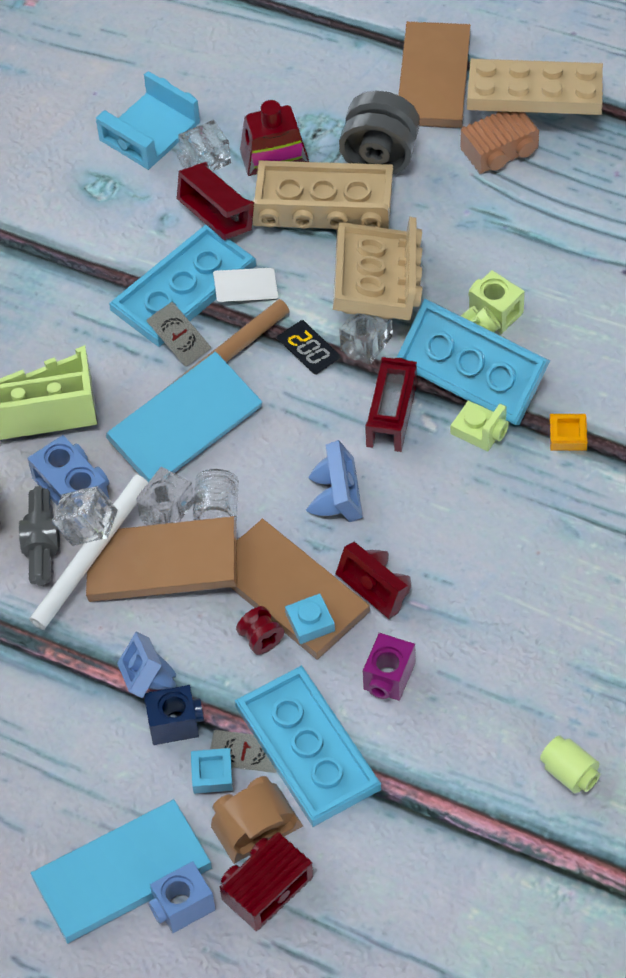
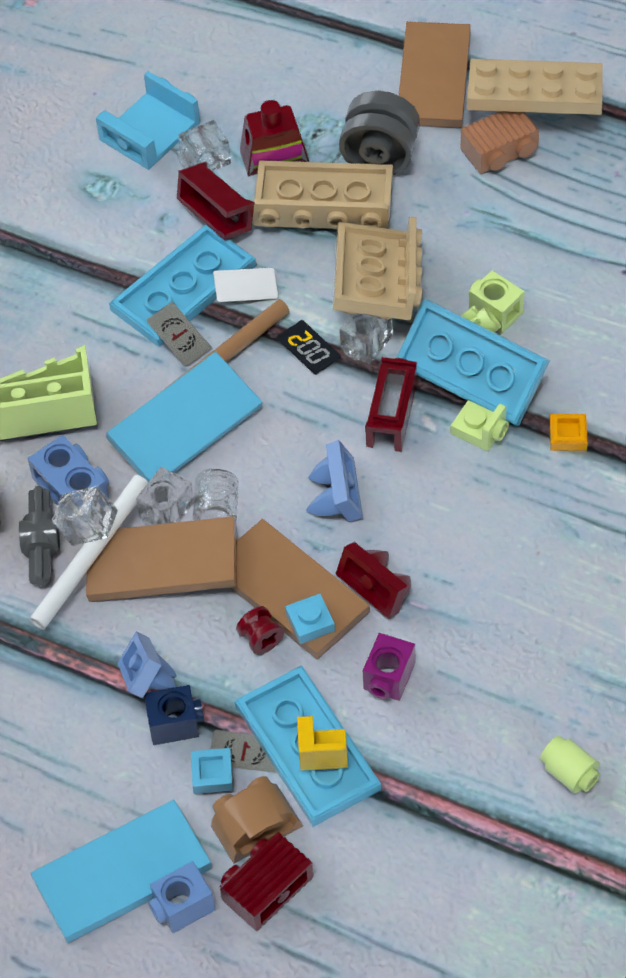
none -> yellow panel [297,716,348,771]

